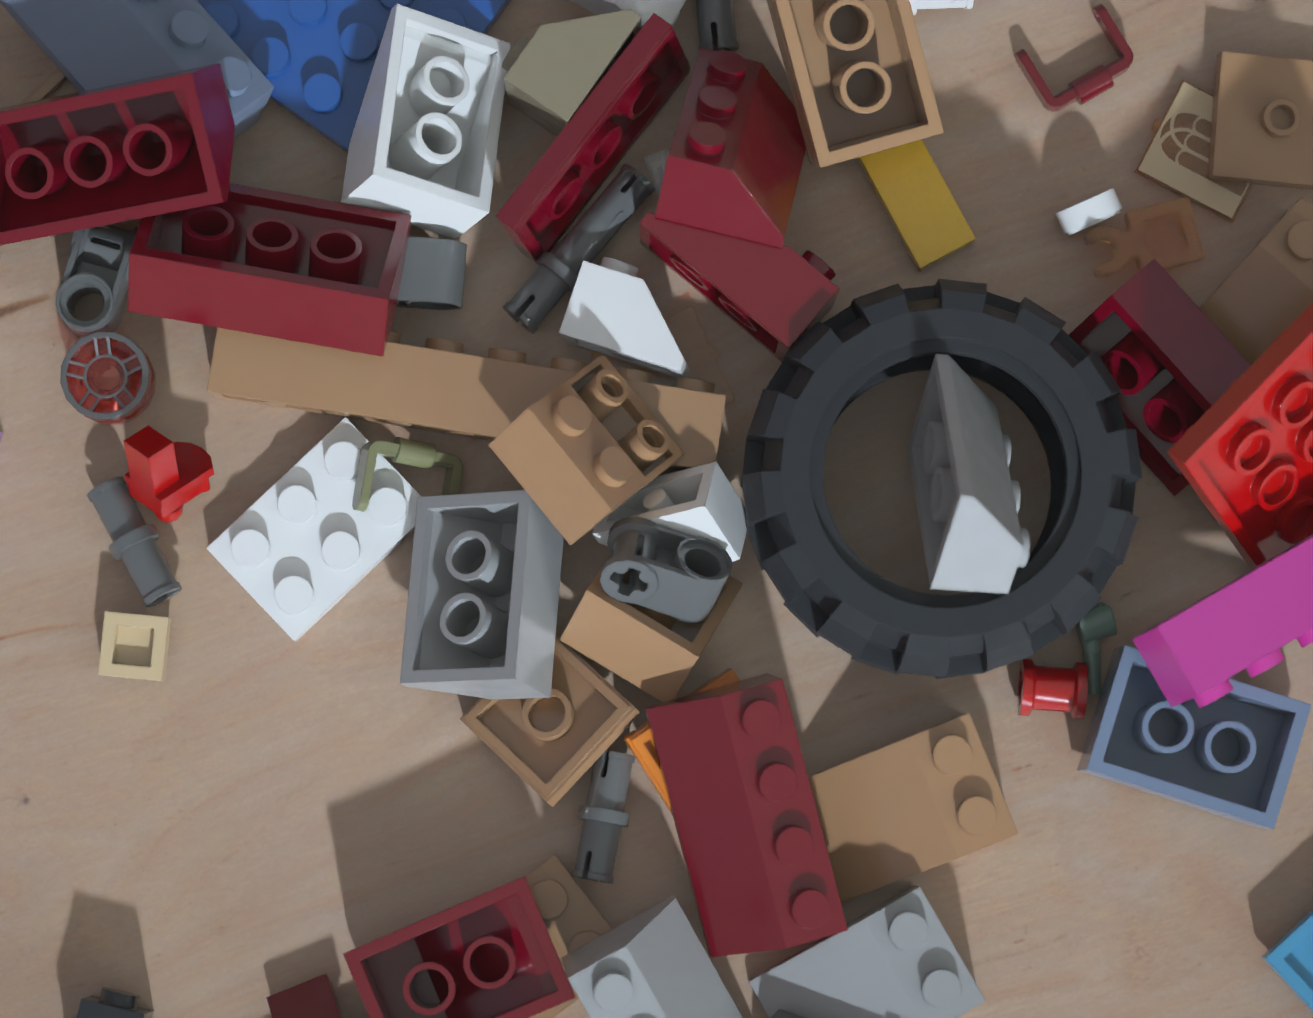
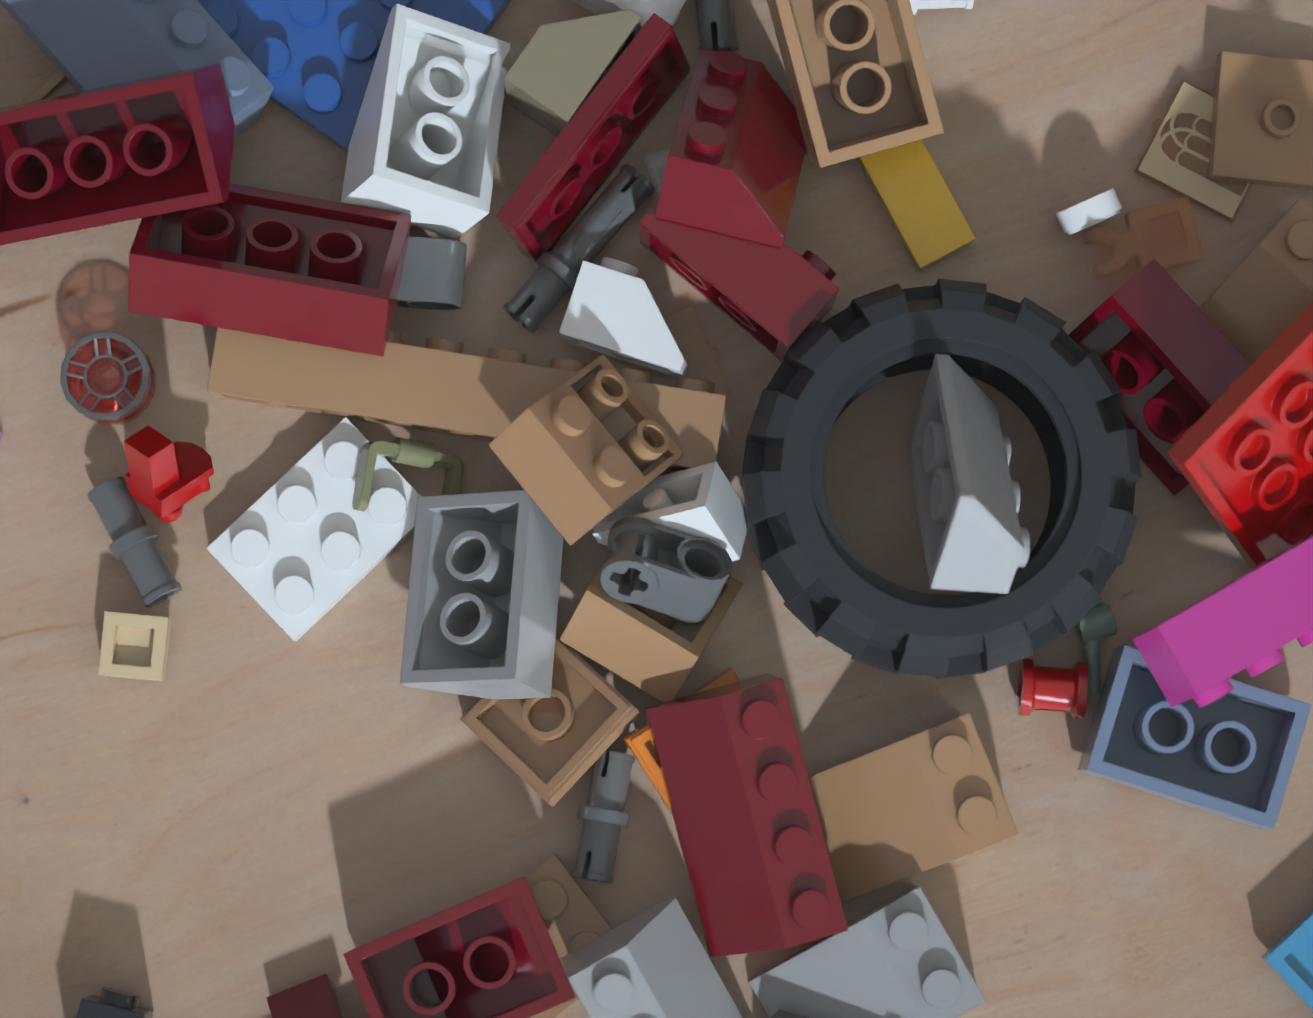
dark grey piece [56,225,138,341] -> none
dark red piece [1014,3,1134,112] -> none

